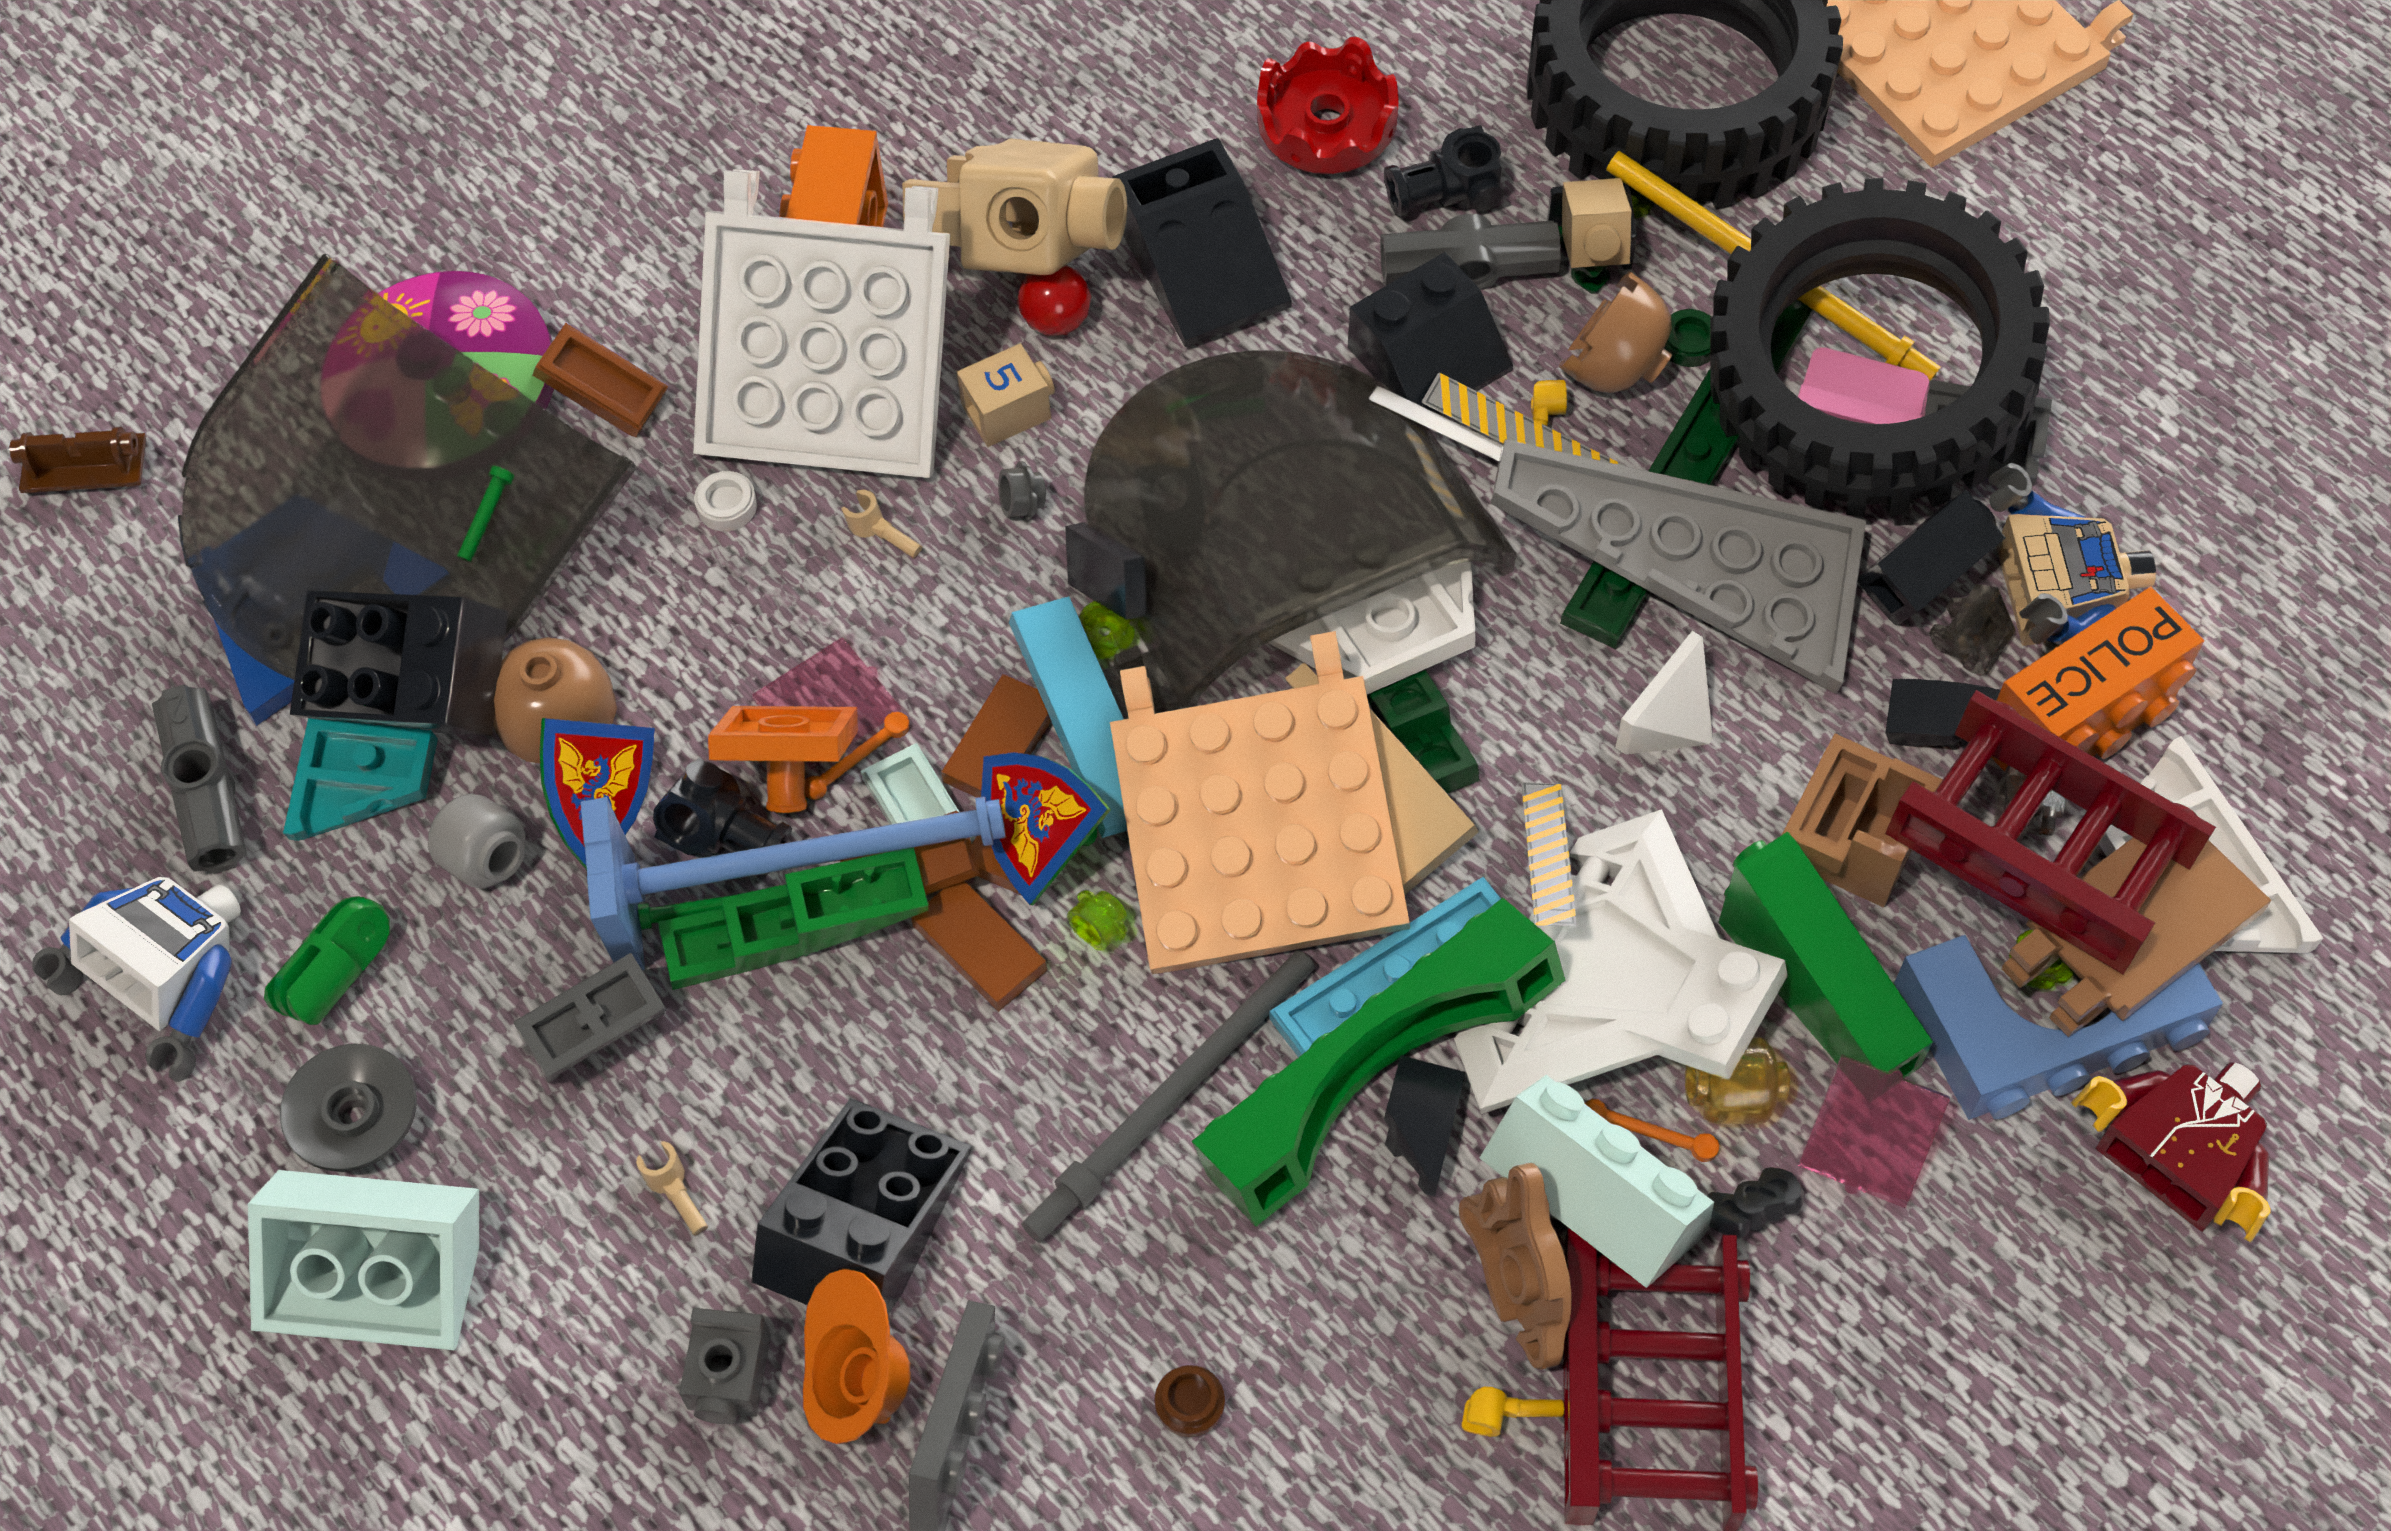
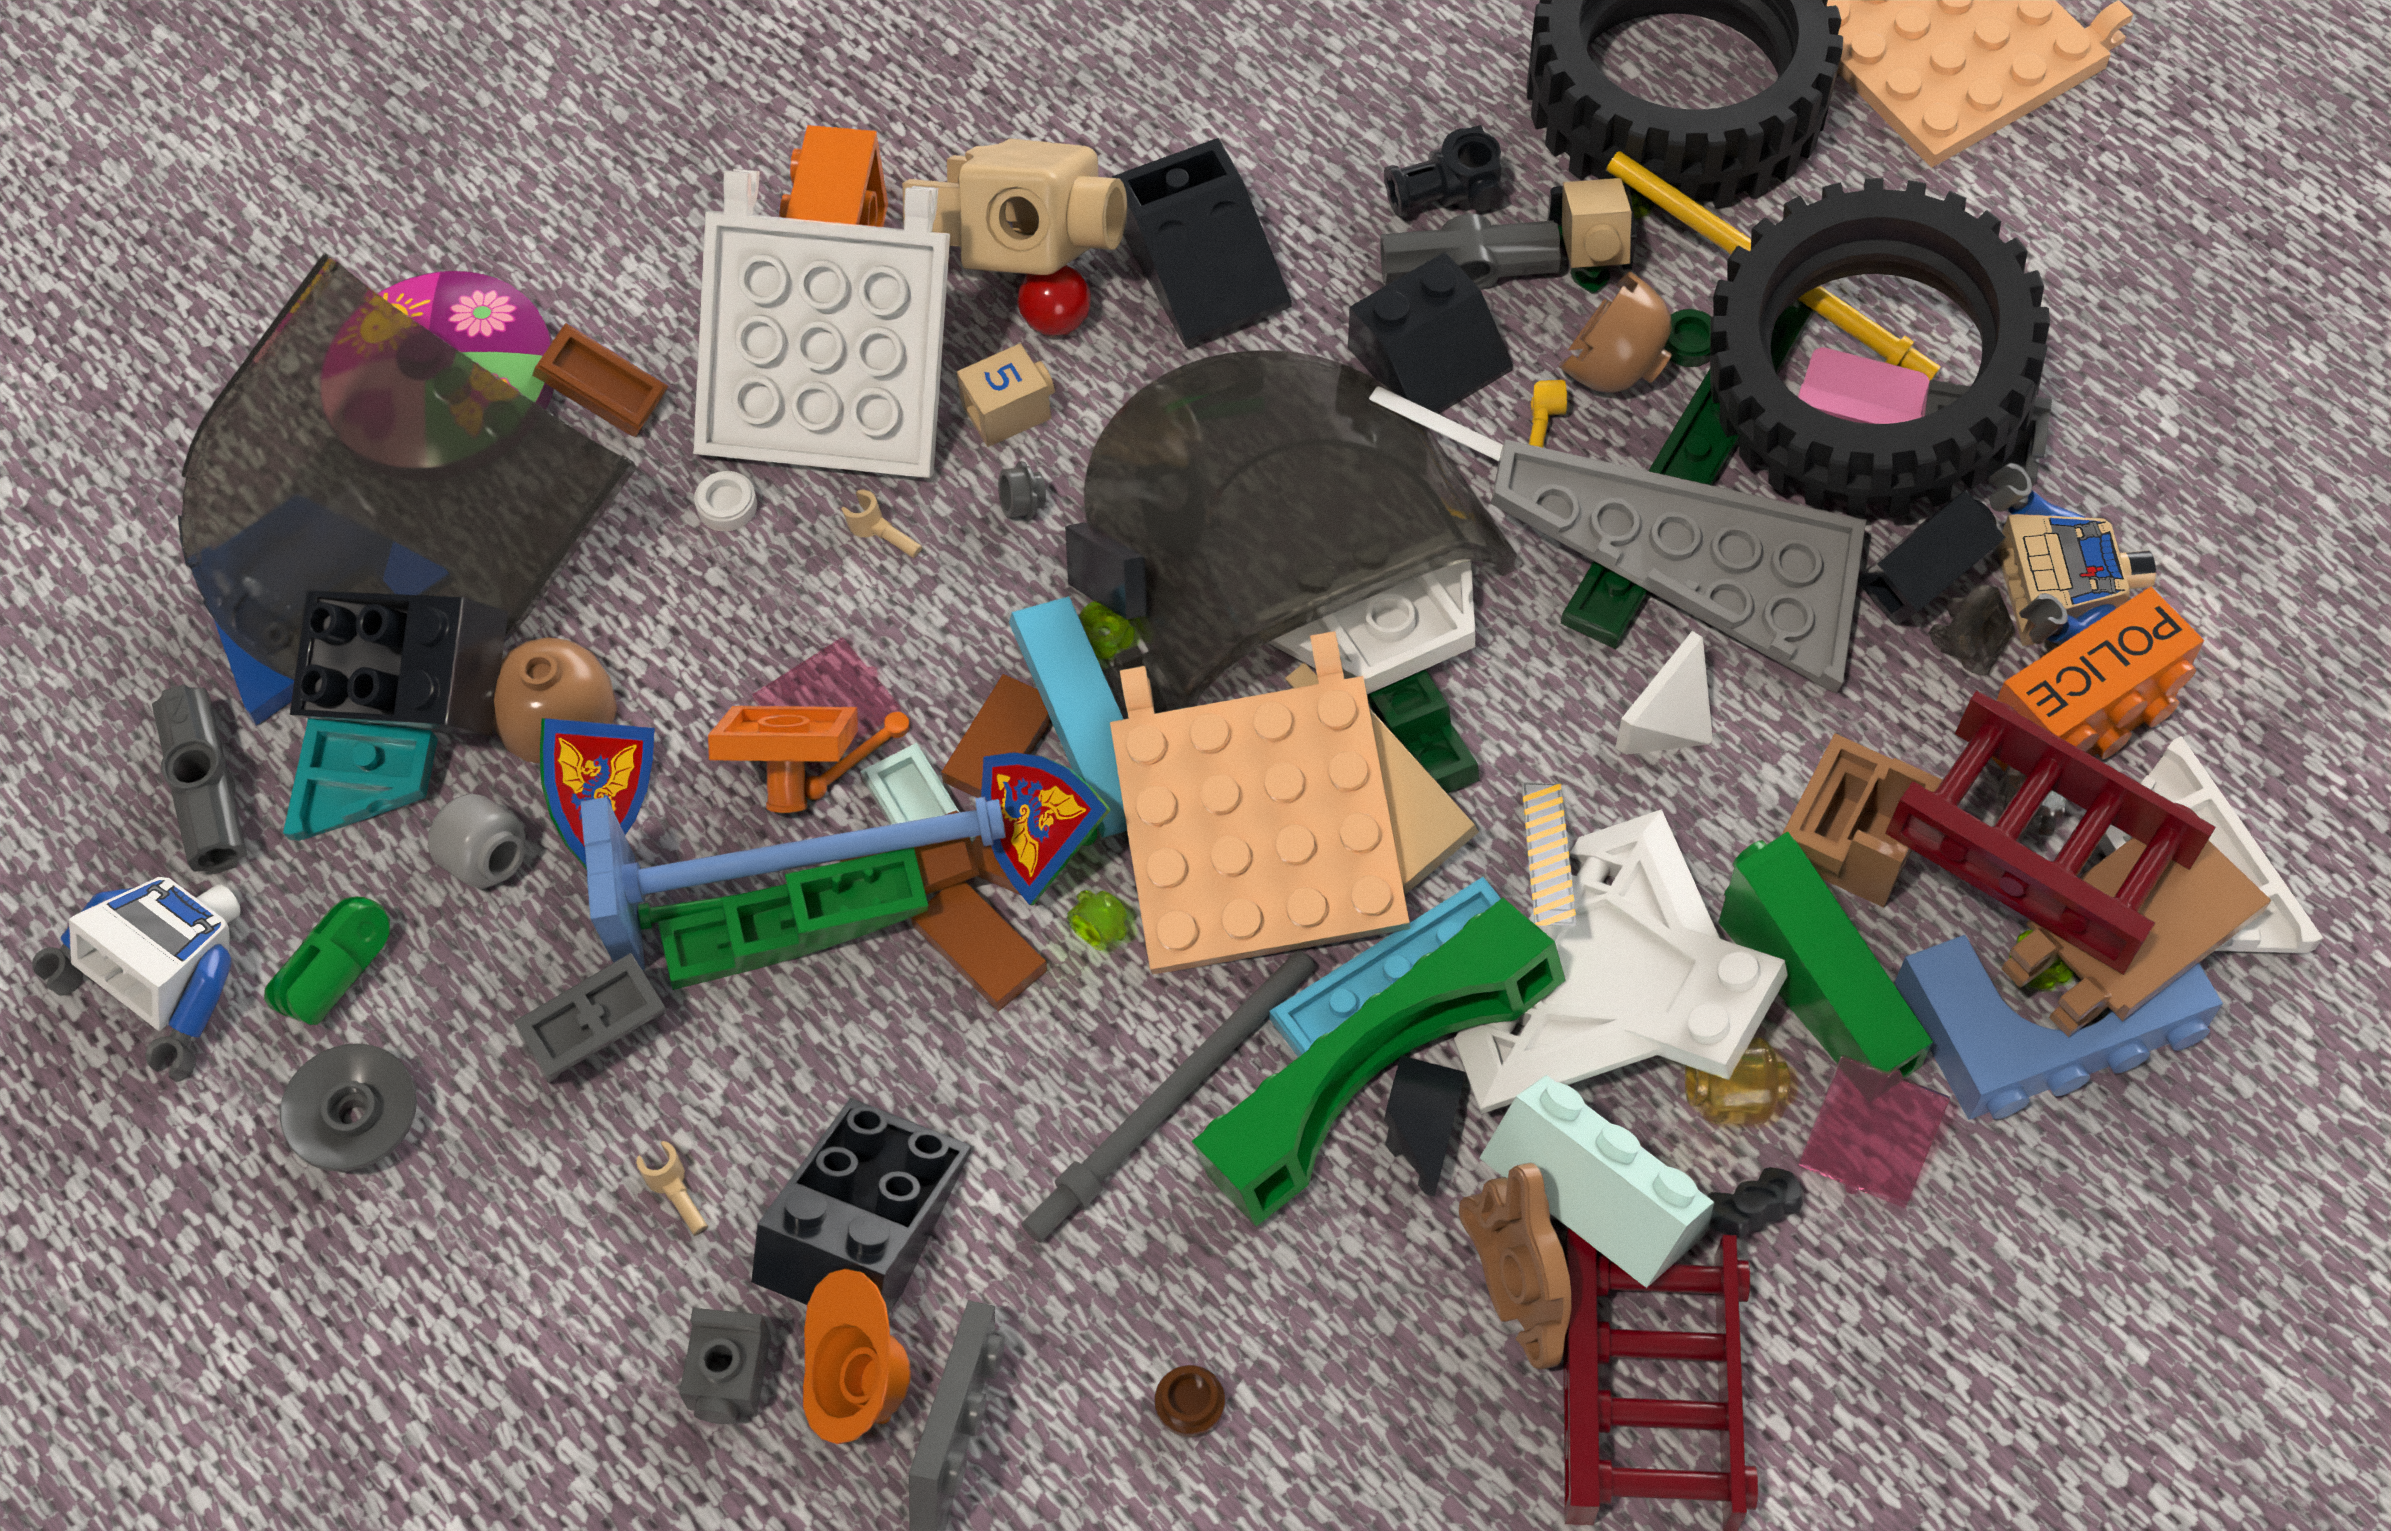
reddish brown hinge [9,426,147,493] -> none
light aqua slope [248,1170,479,1350] -> none
green piece [457,465,515,563] -> none
black connector [653,758,792,876] -> none
red plate [1257,36,1399,174] -> none
sticker [1422,373,1625,466] -> none
yellow hand [1461,1386,1564,1437] -> none
orange hinge [1584,1098,1719,1162] -> none
black slope [1885,679,2000,750] -> none
dark red torso [2071,1062,2271,1242] -> none

